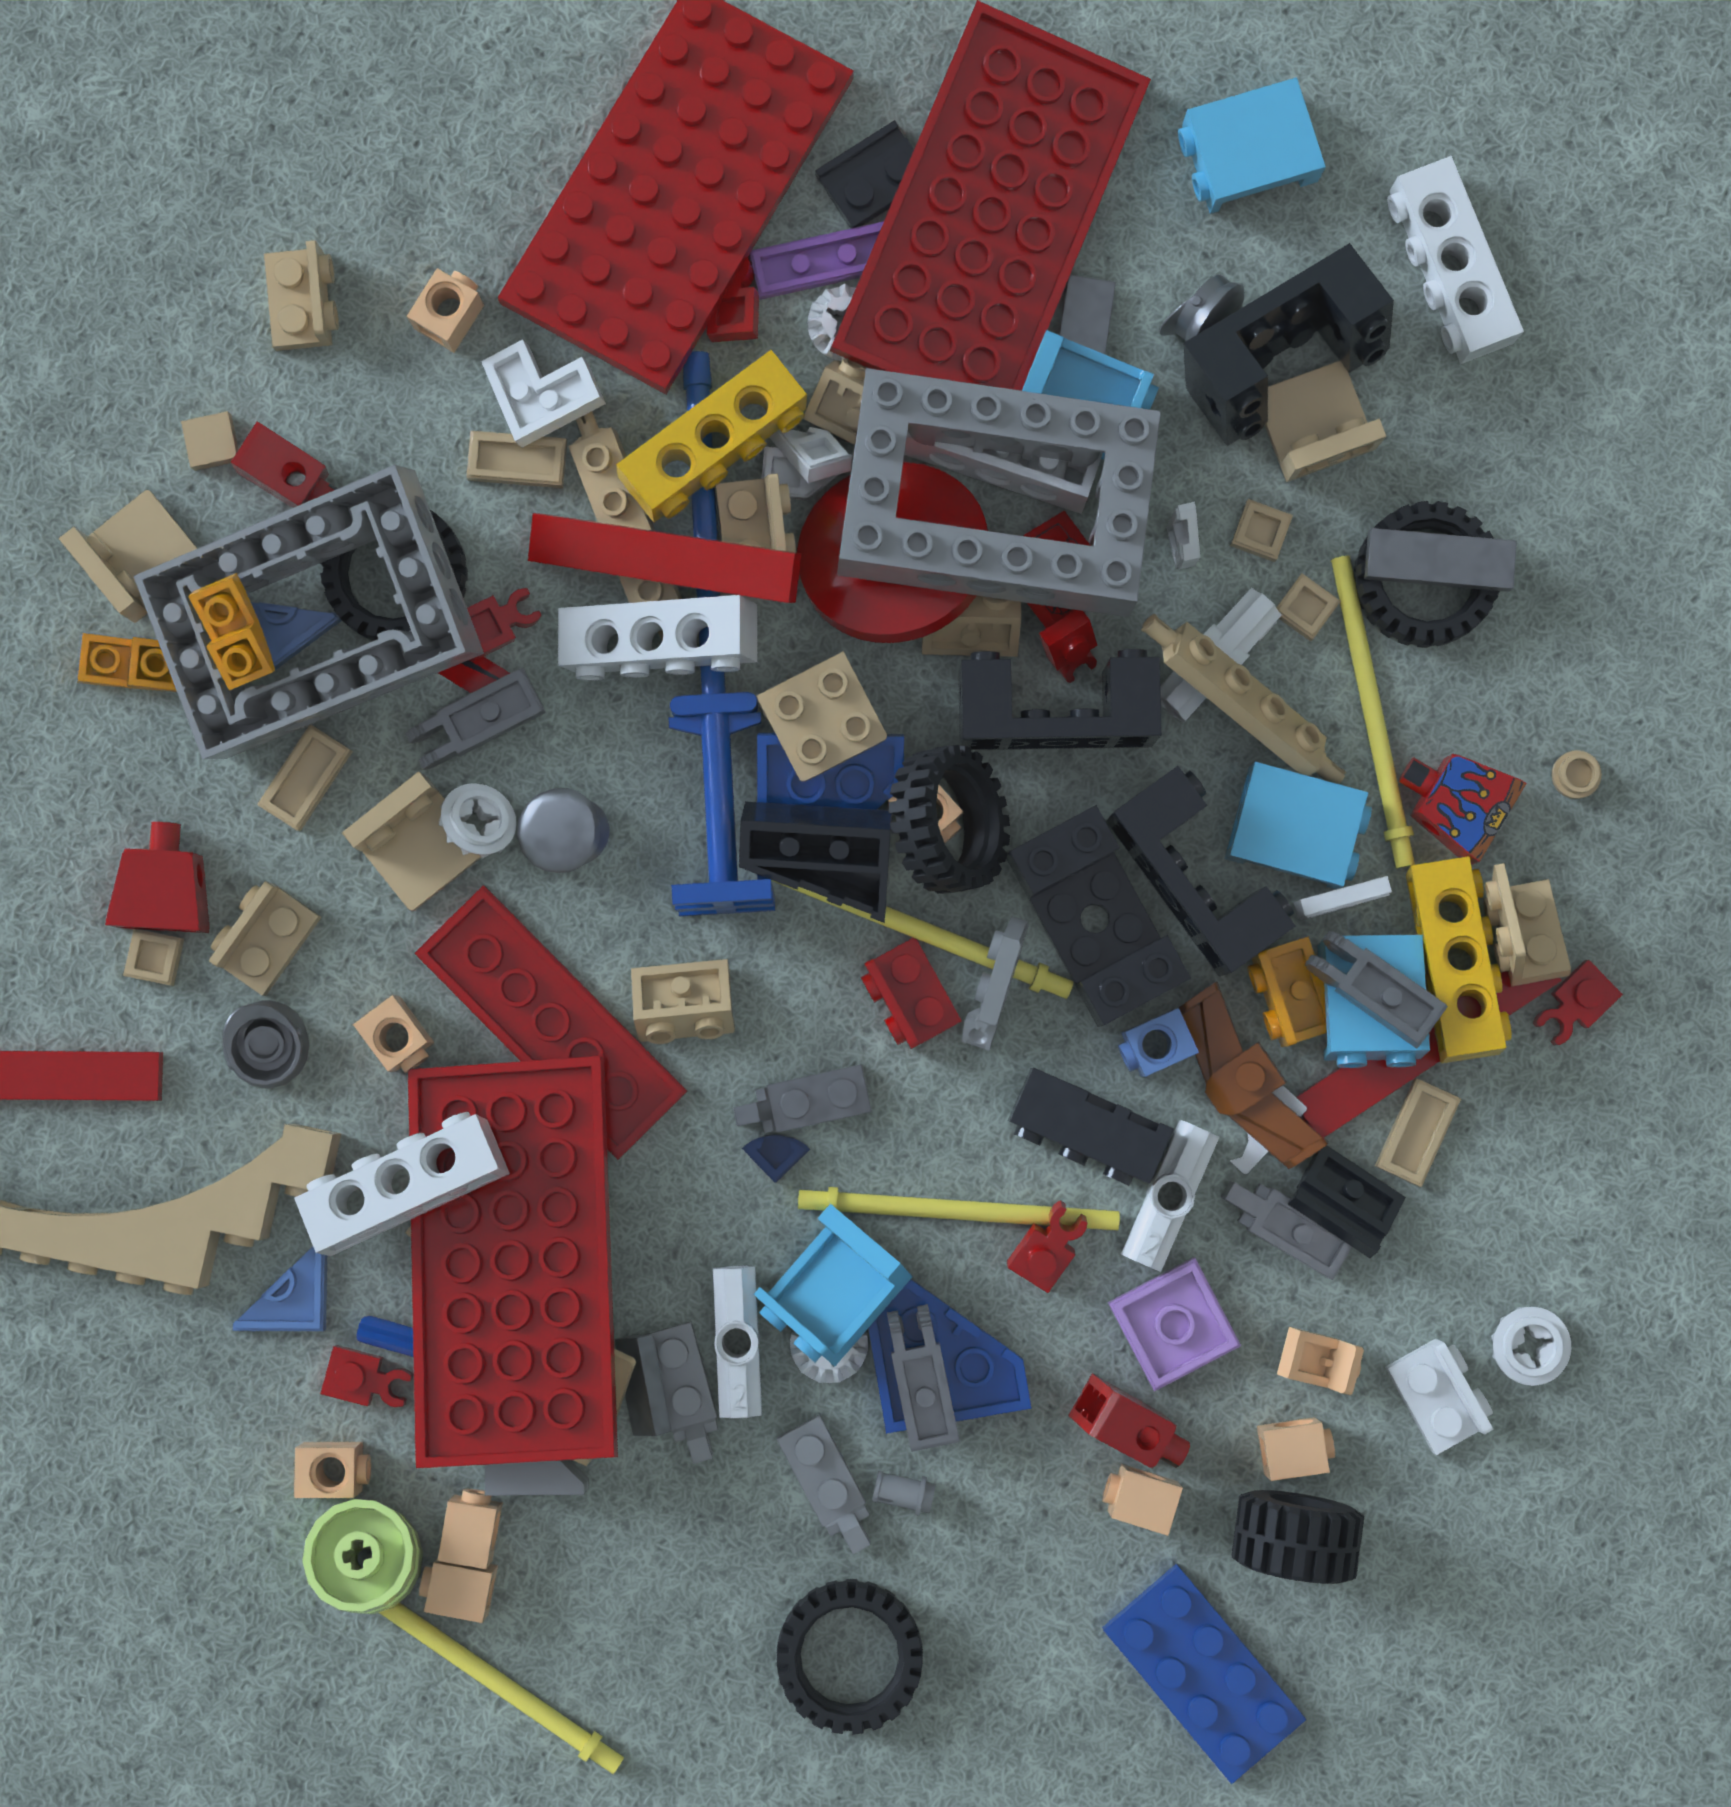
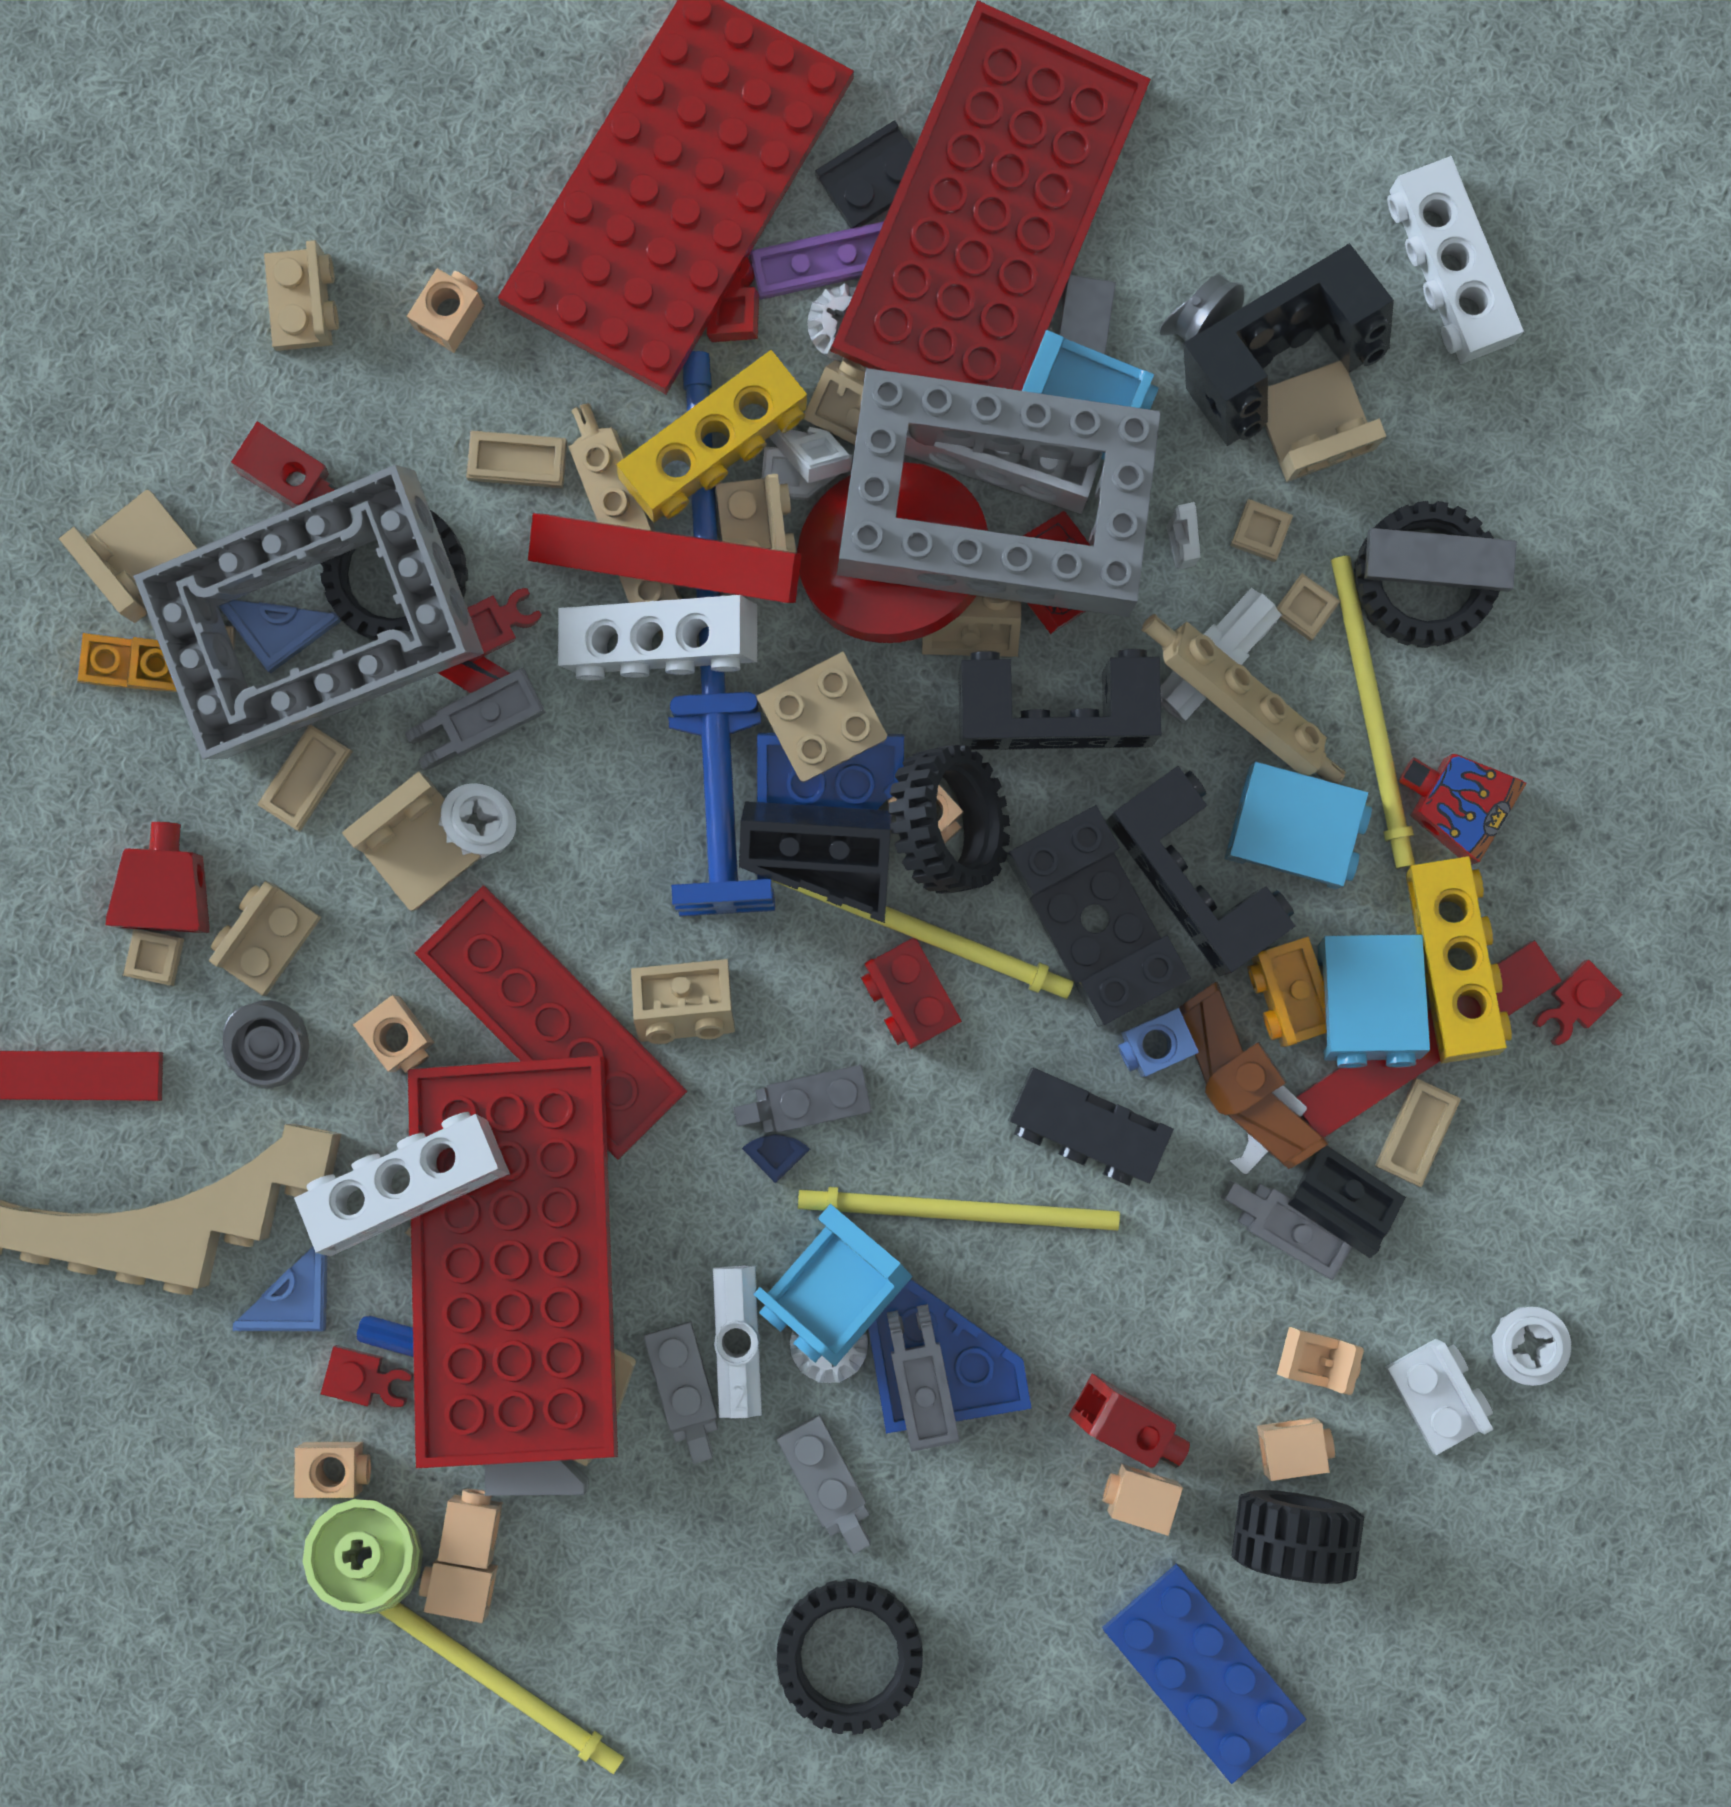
tan tile [181,411,239,471] -> none
light orange slope [188,573,275,690] -> none
white plate [481,339,606,448] -> none
flat silver piece [517,788,610,873] -> none
flat silver tile [615,1334,671,1436] -> none
light grey pin [872,1470,936,1516] -> none
light grey hinge [962,916,1029,1051] -> none
red plate [1007,1200,1088,1293] -> none
red plate [1039,610,1098,683] -> none
lavender plate [1107,1257,1241,1391] -> none
white piece [1121,1120,1219,1272] -> none
medium azure panel [1178,77,1326,214] -> none
white tile [1293,876,1392,920] -> none
flat silver hinge [1305,930,1448,1049] -> none
tan bracket [1483,863,1571,986] -> none
tan plate [1552,750,1602,799] -> none

